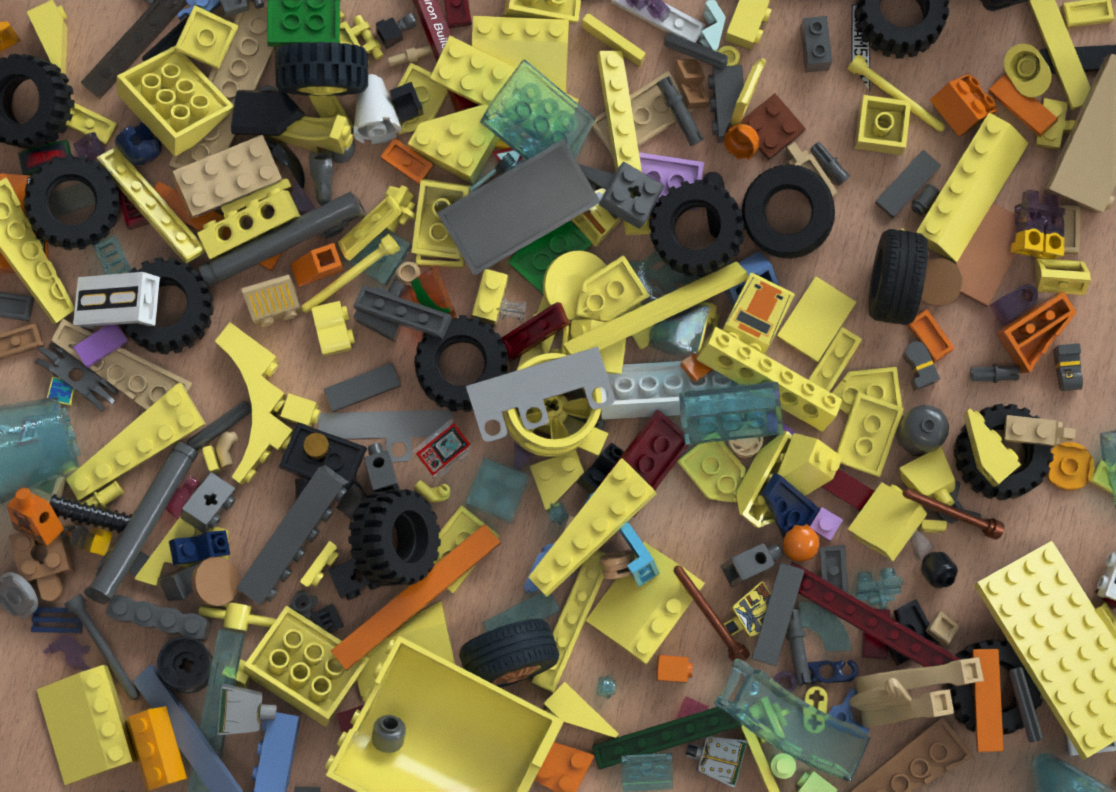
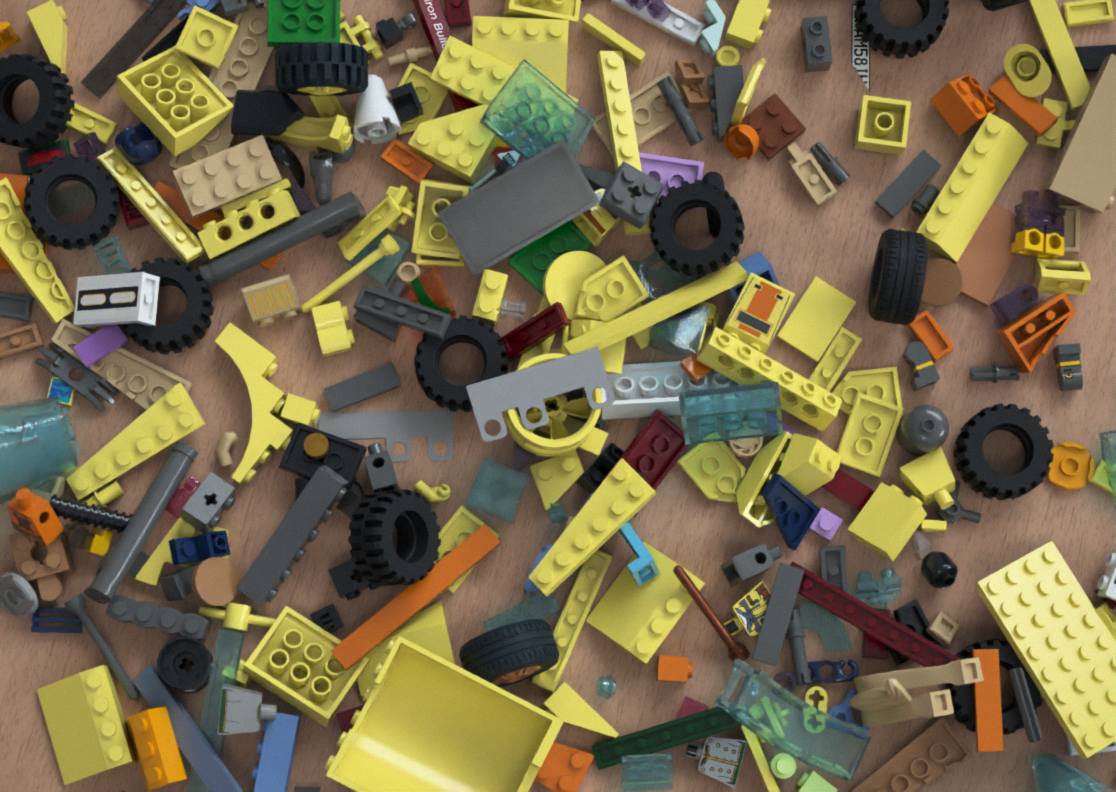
clear purple piece [43,635,91,671] -> none
dark grey axle [187,401,252,451] -> none
light yellow tile [202,445,221,474] -> none
orange slope [290,243,344,287] -> none
dark grey plate [290,590,318,618] -> none
light yellow tile [300,541,339,587] -> none
dark grey head [371,715,406,753] -> none
slope [413,419,471,479] -> none
light nougat wheel [600,550,634,579] -> none
dark grey axle [664,33,728,69] -> none
black tyre [742,164,835,259] -> none
orange hair [782,524,820,562] -> none
light yellow piece [847,54,945,132] -> none
copper piece [902,488,1004,540] -> none
light yellow slope [963,408,1021,487] -> none
tan hinge [1003,415,1076,446] -> none

